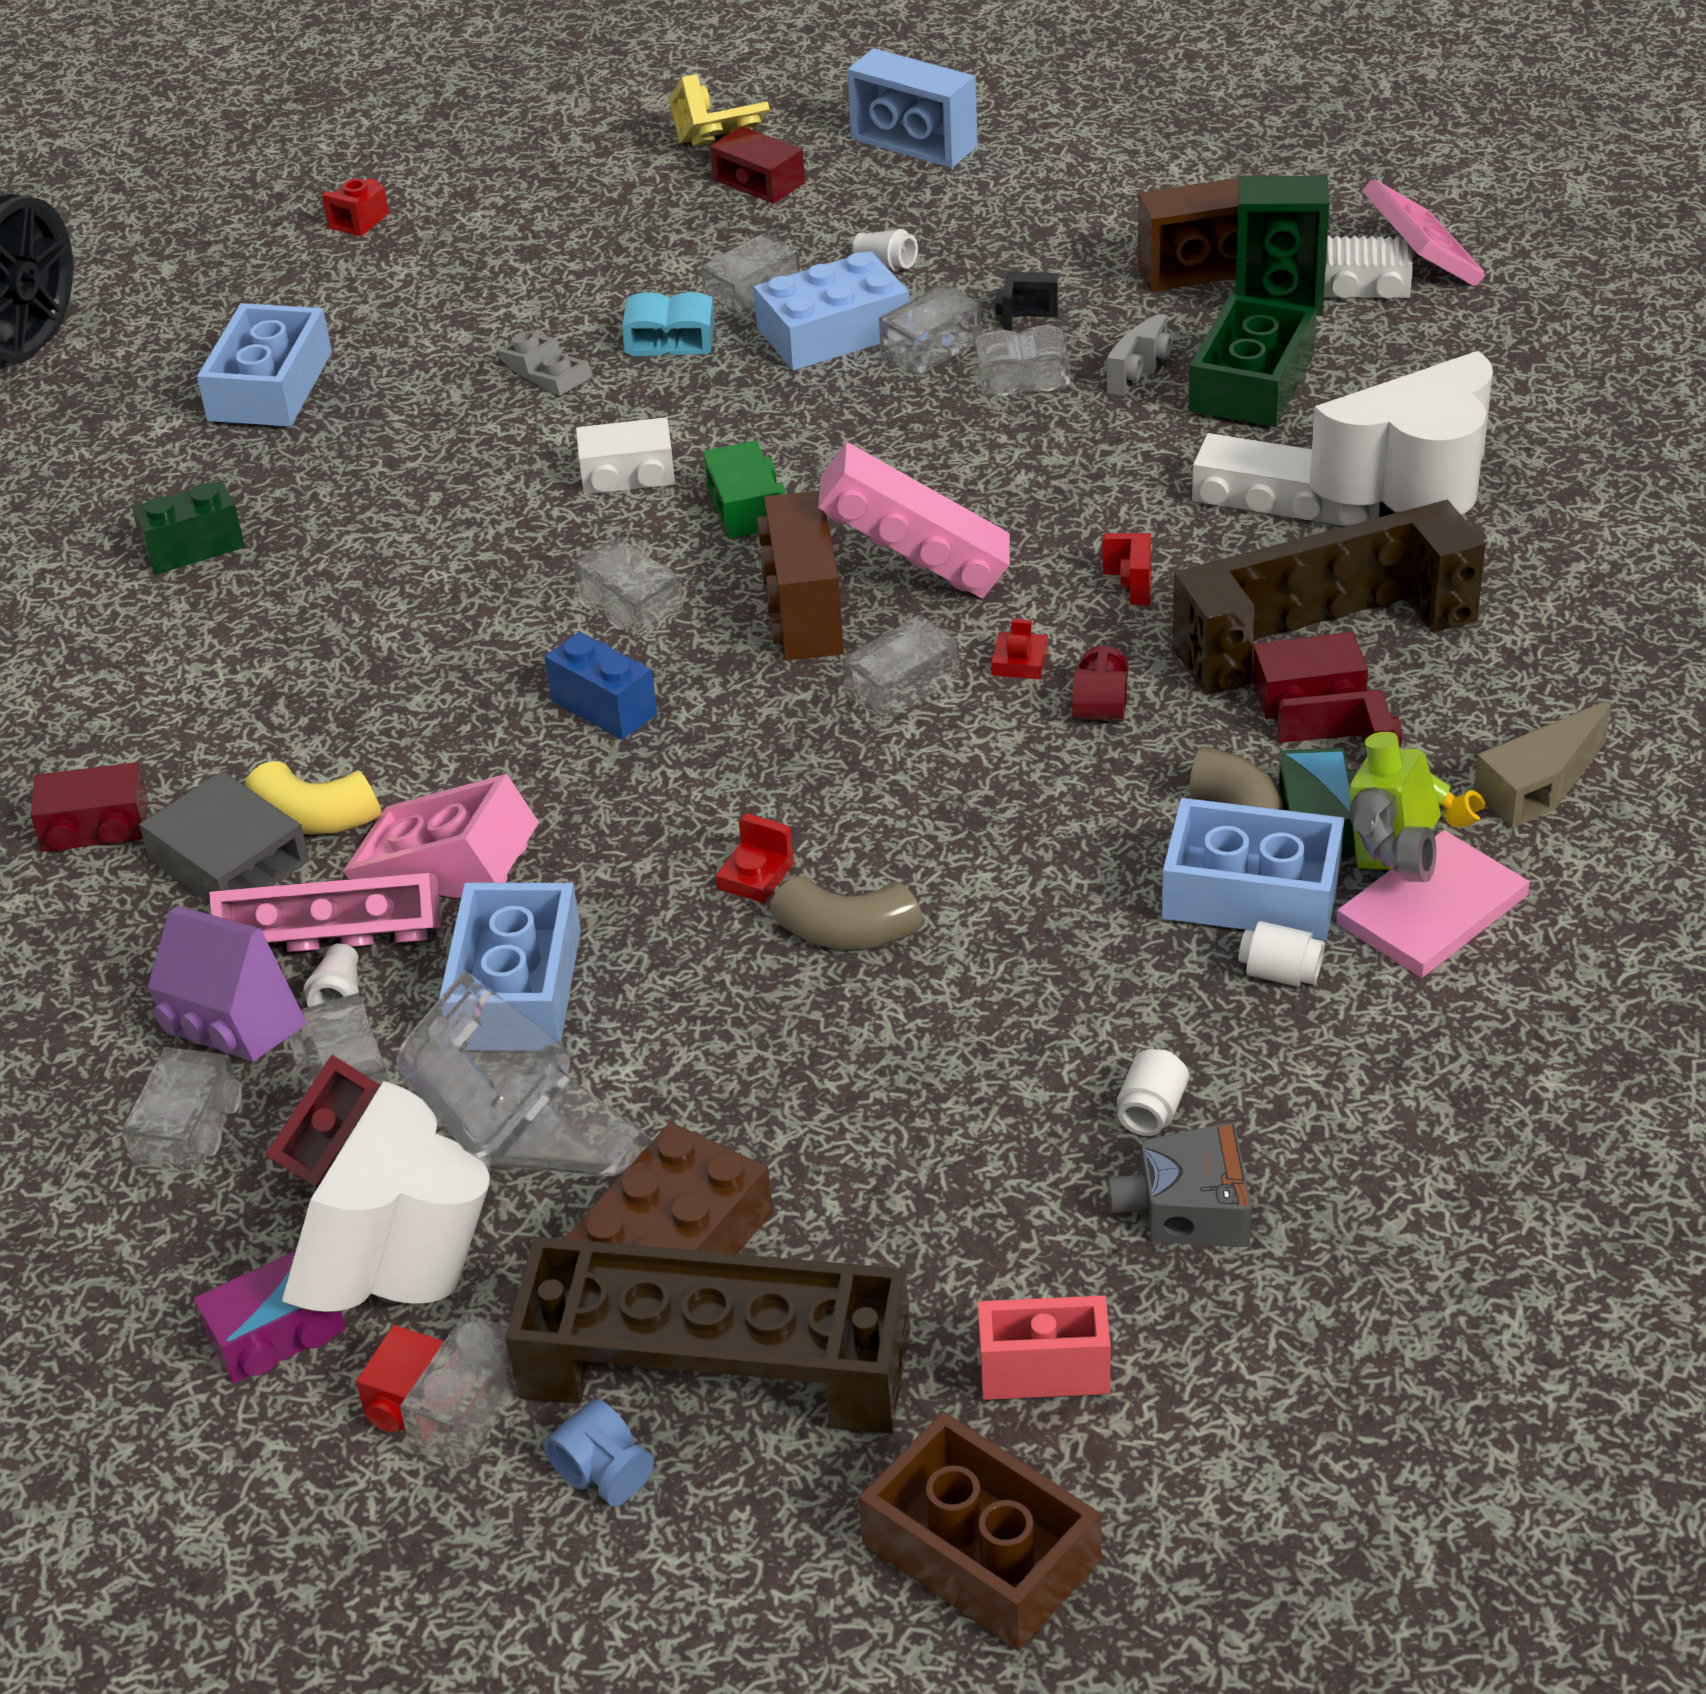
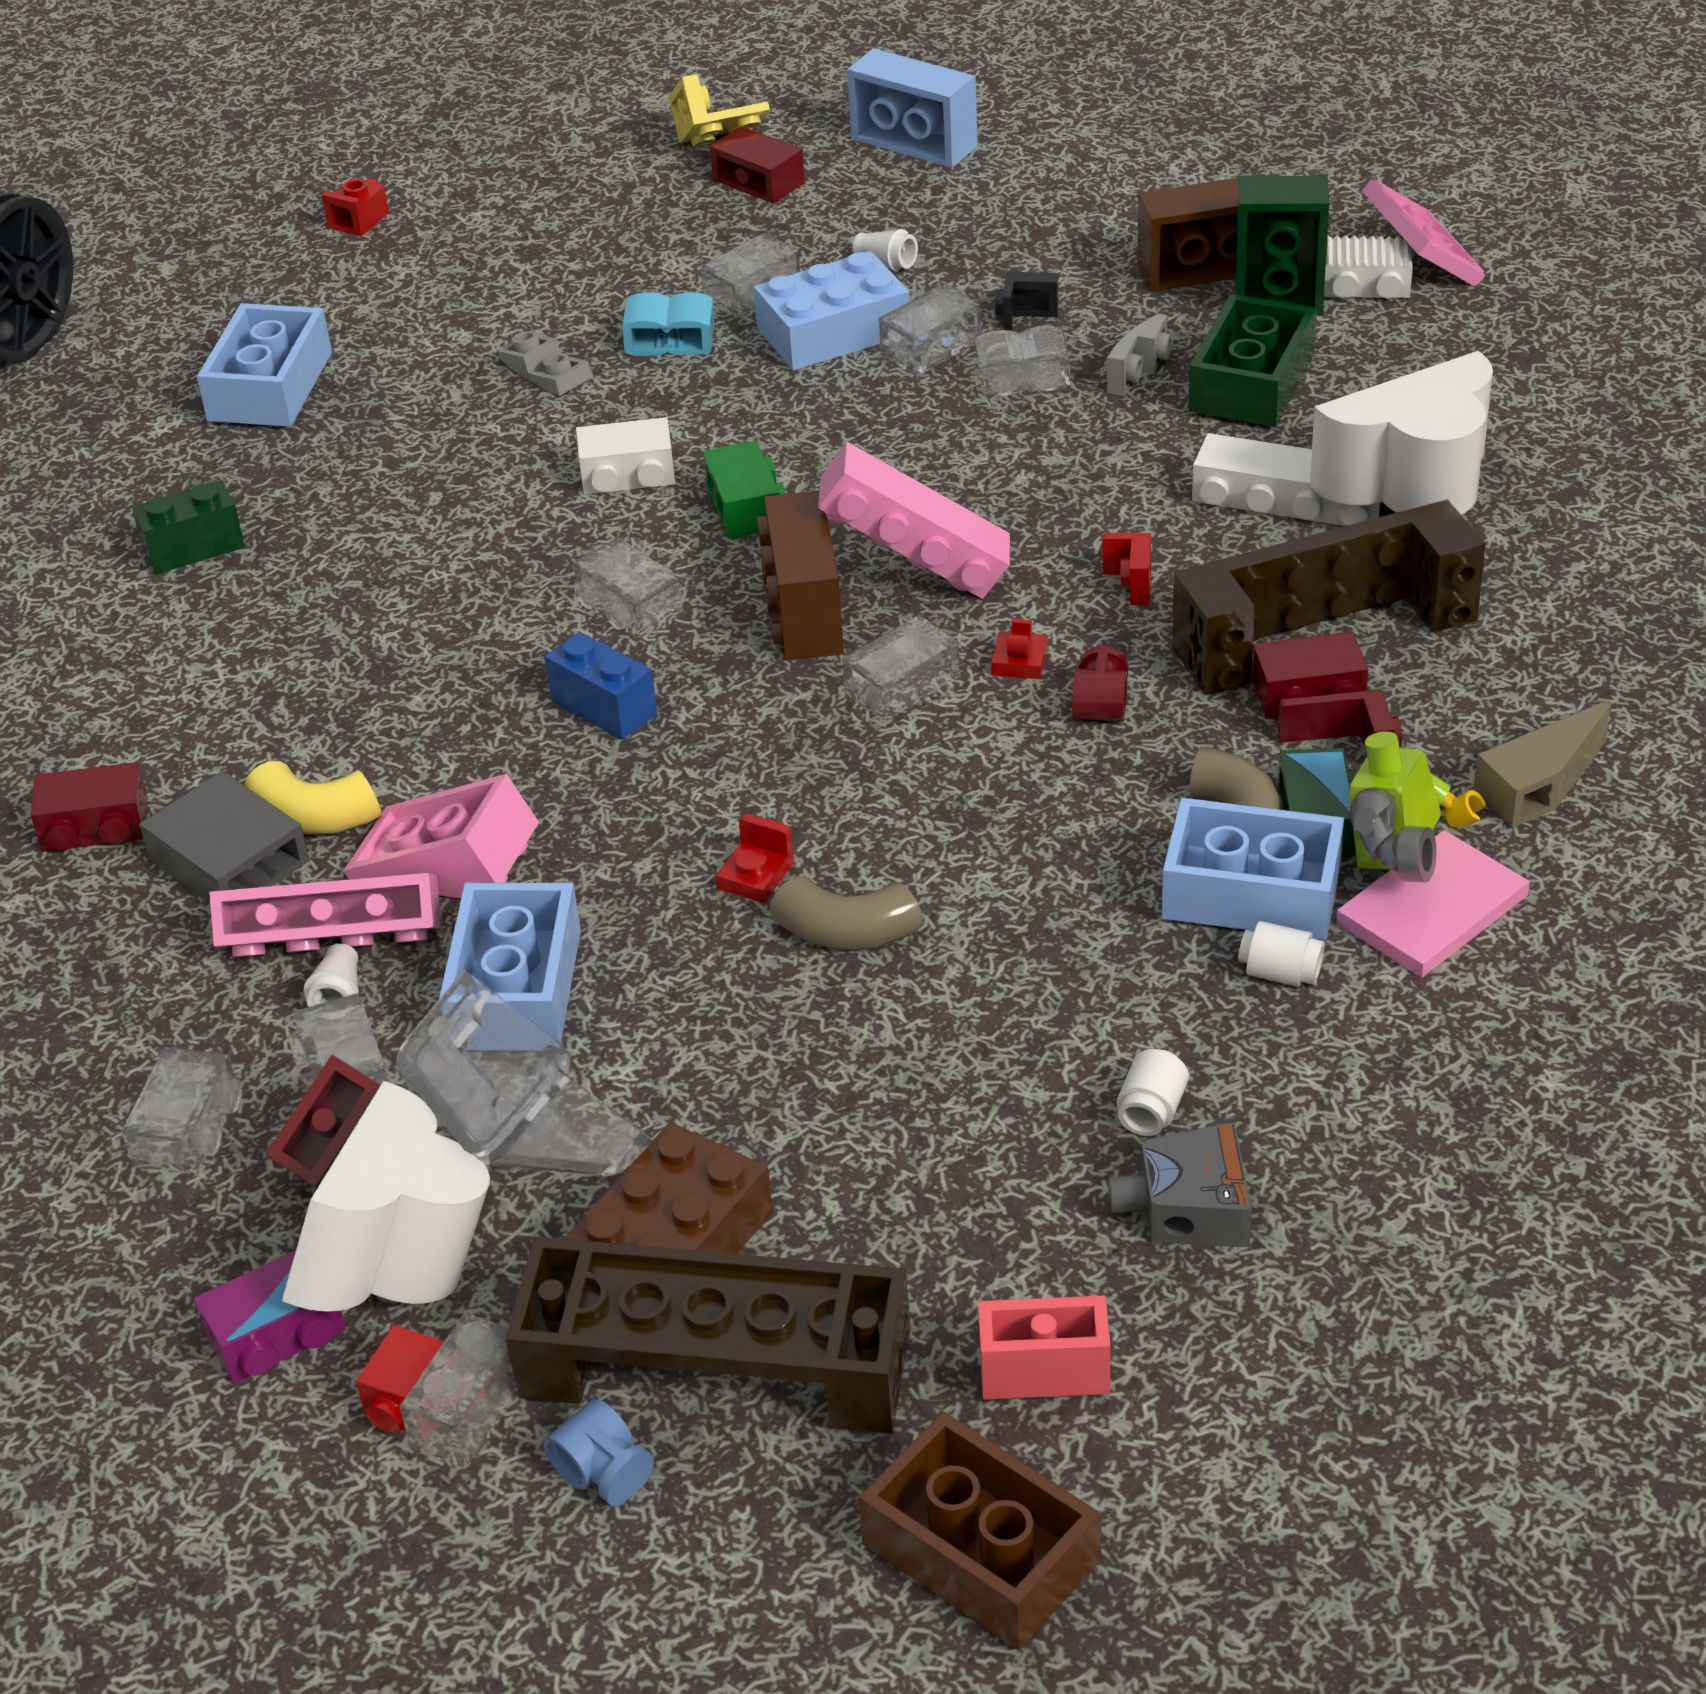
medium lavender slope [148,906,307,1062] -> none

